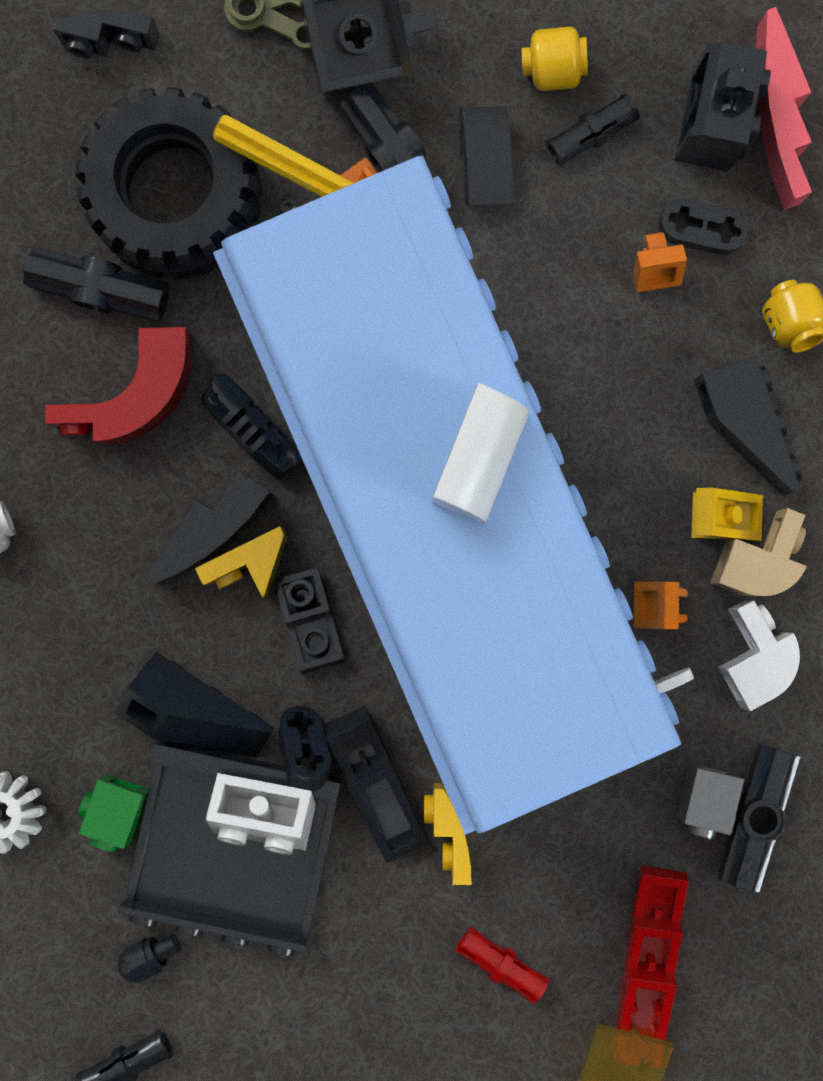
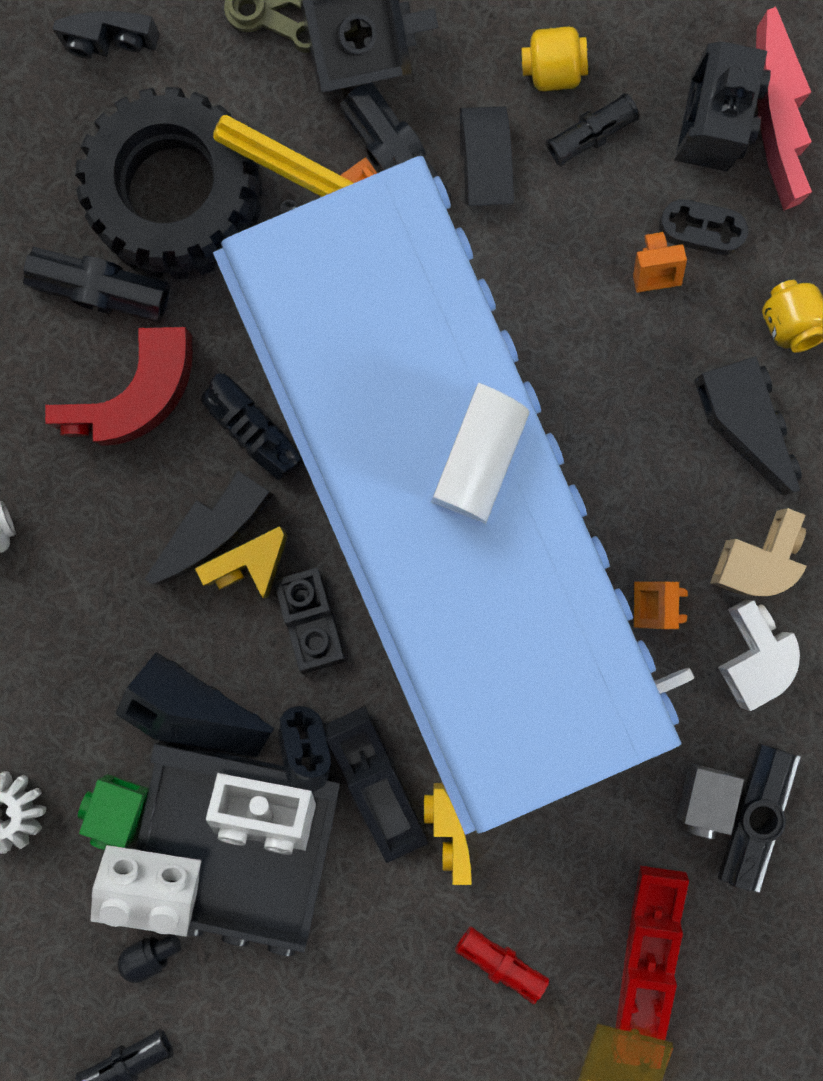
yellow slope [691,487,763,541] -> none
none -> white brick [91,845,201,937]

